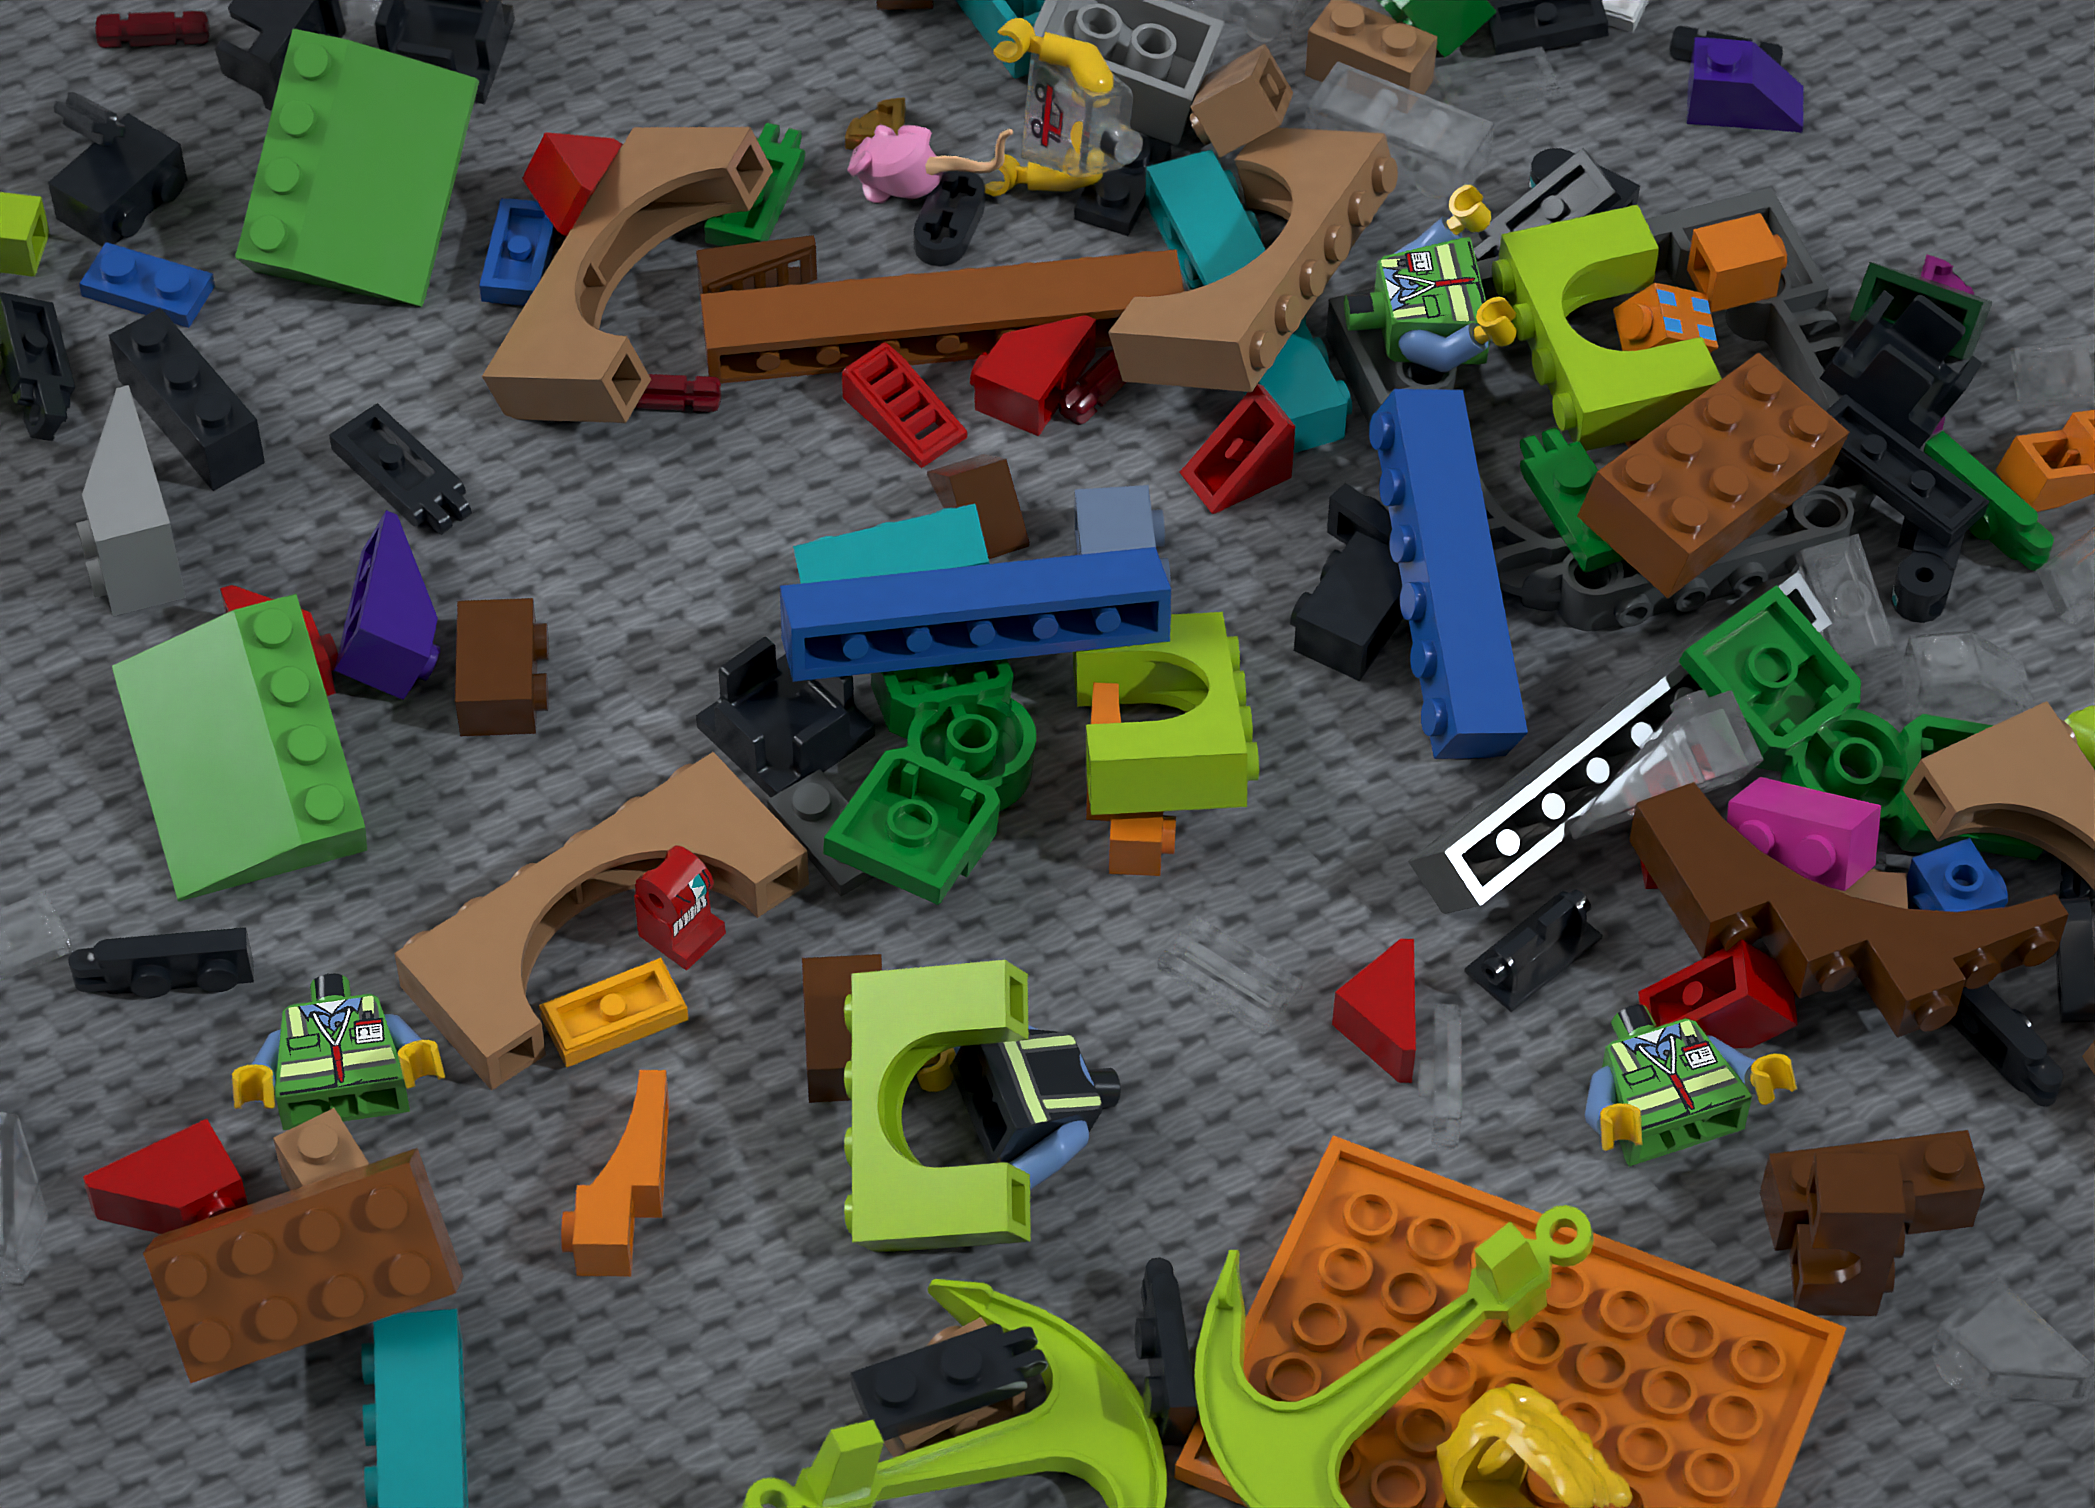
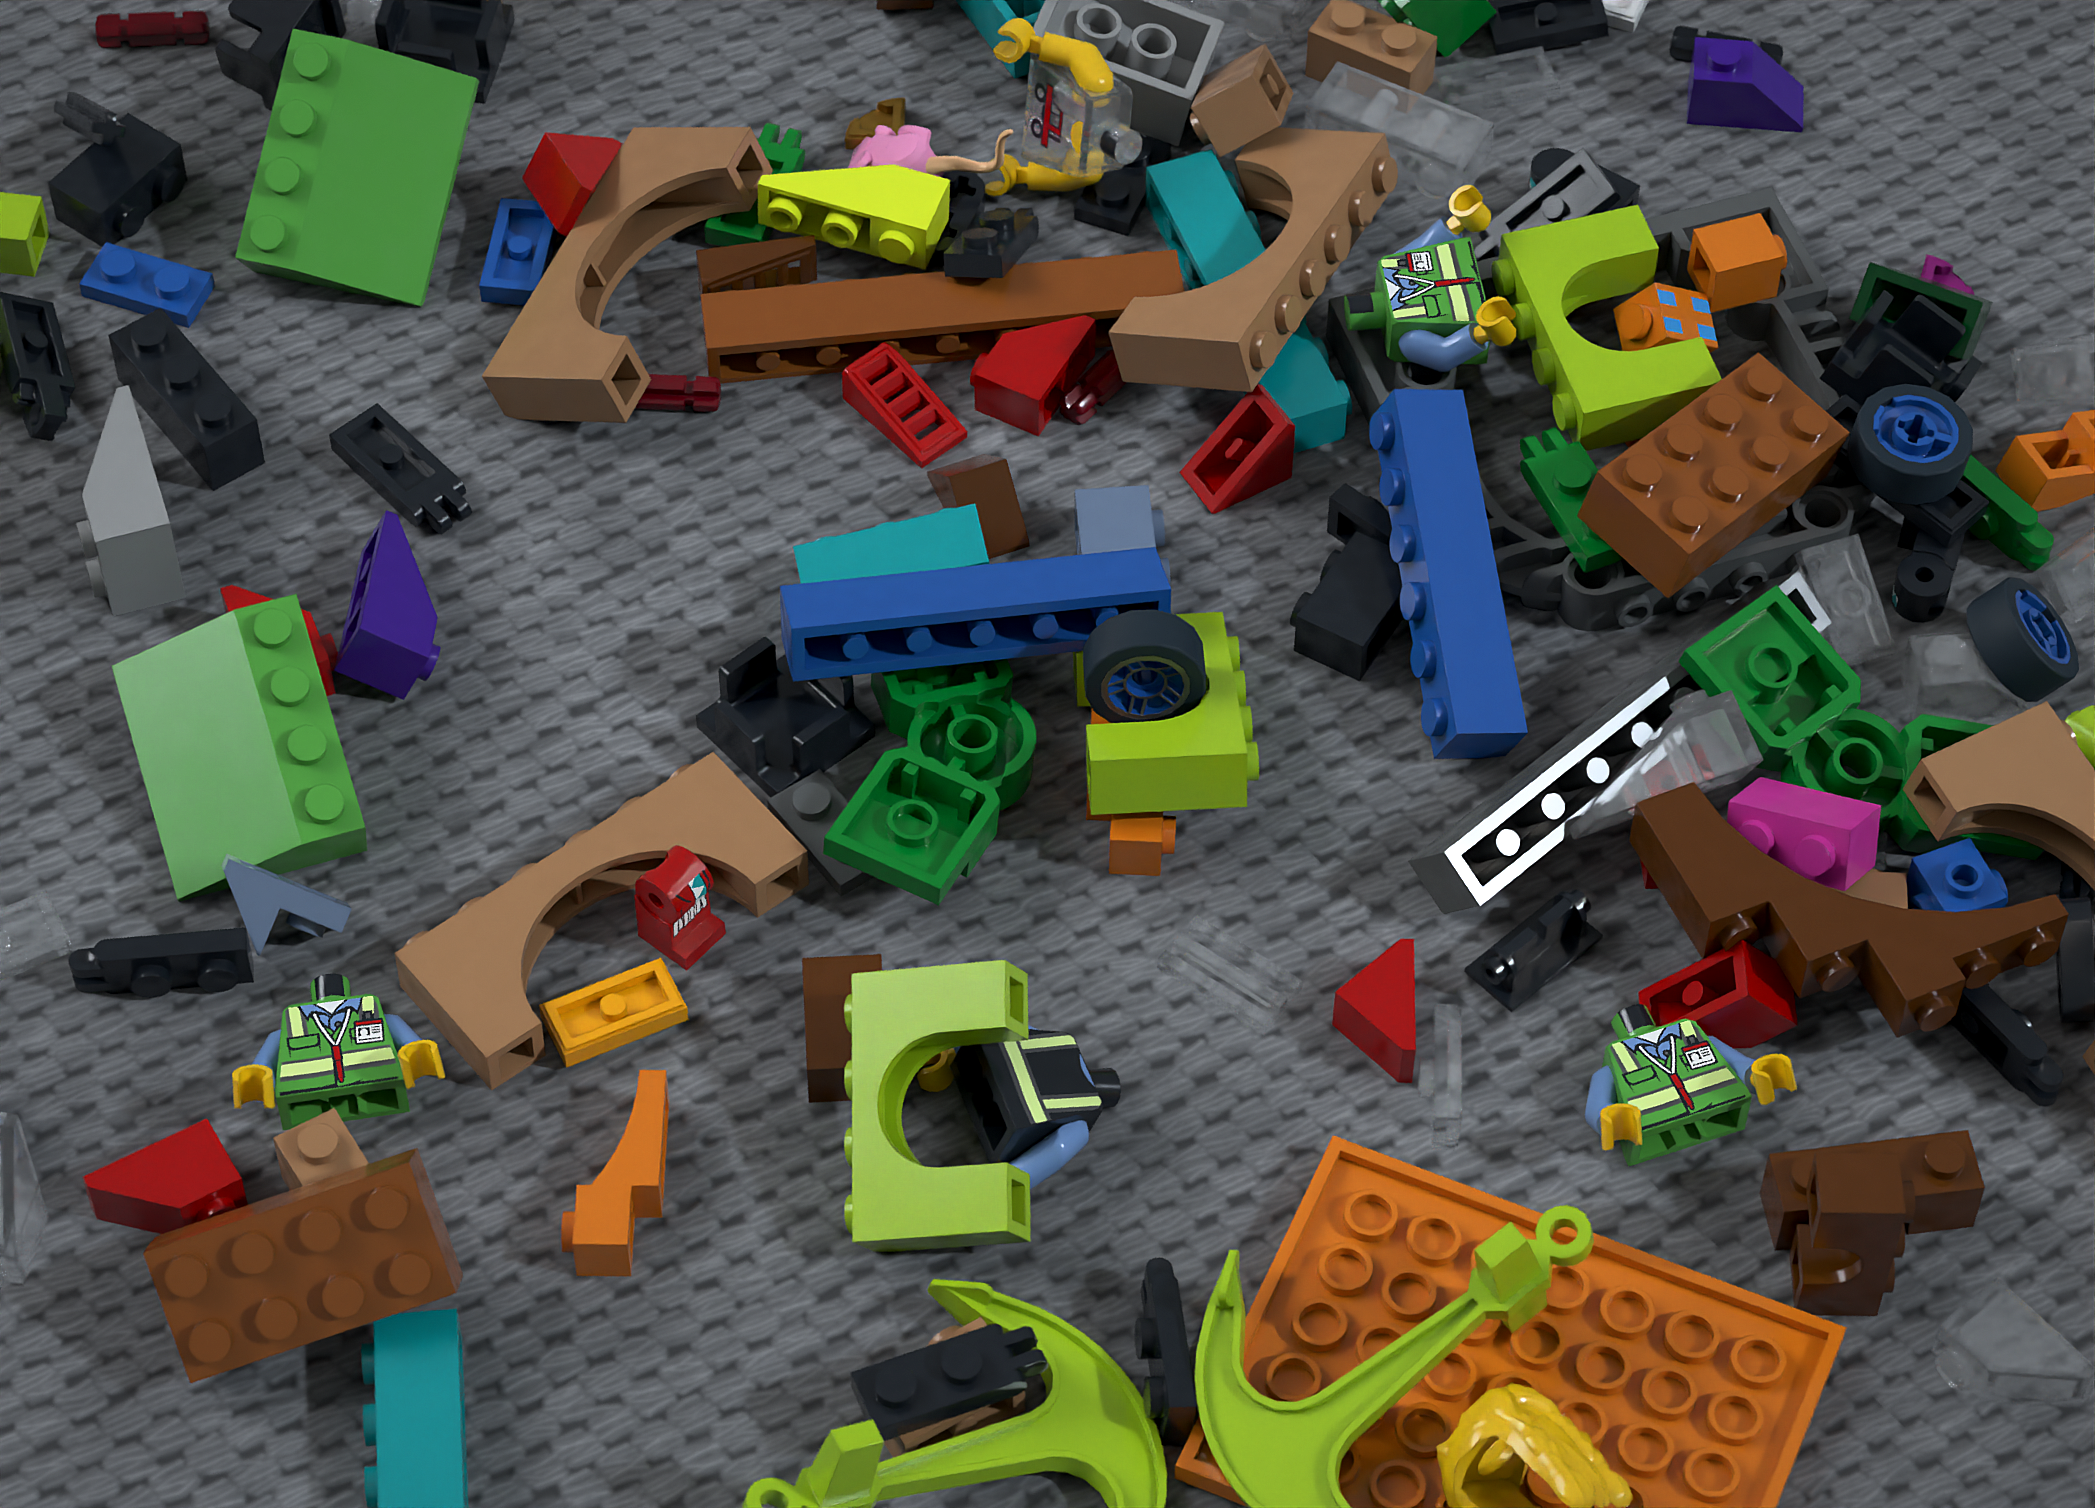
reddish brown brick [455,598,549,737] -> none
none -> sand blue slope [221,854,352,956]
none -> neon yellow slope [758,164,950,270]
none -> black hinge [943,207,1039,278]
none -> black wheel [1083,609,1206,723]
none -> black wheel [1848,384,1973,505]
none -> black wheel [1967,577,2079,702]

